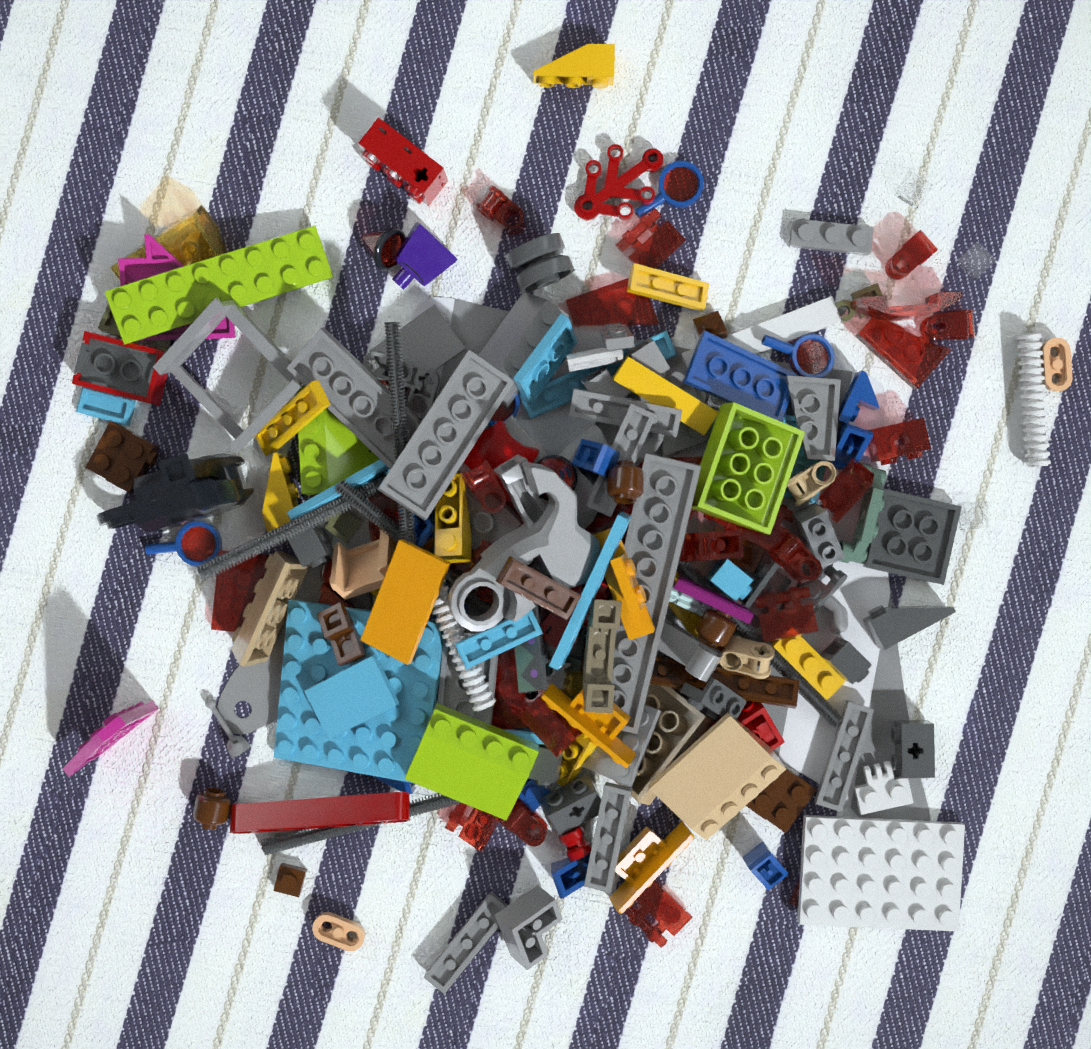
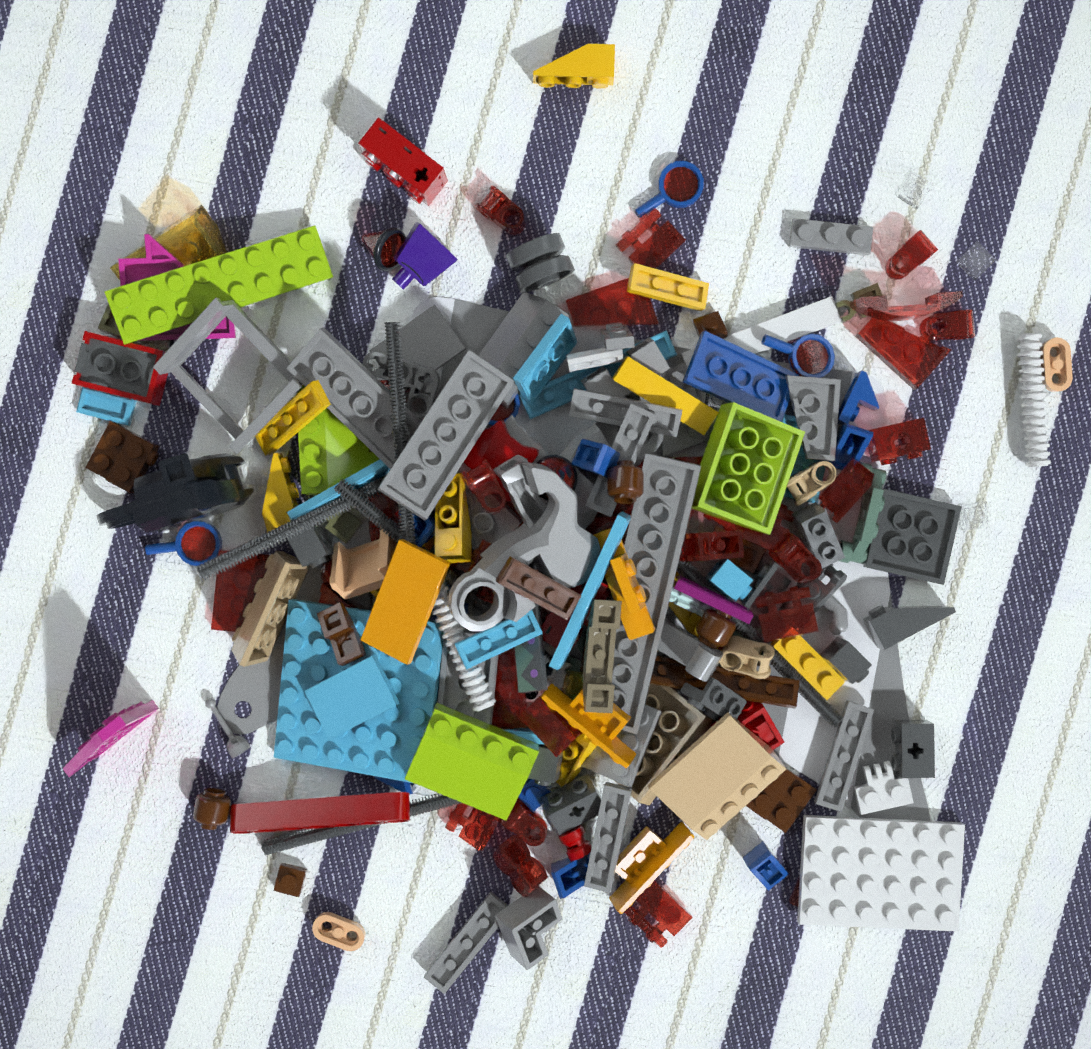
red plant [574,144,663,221] -> none
none -> clear red brick [493,835,548,898]

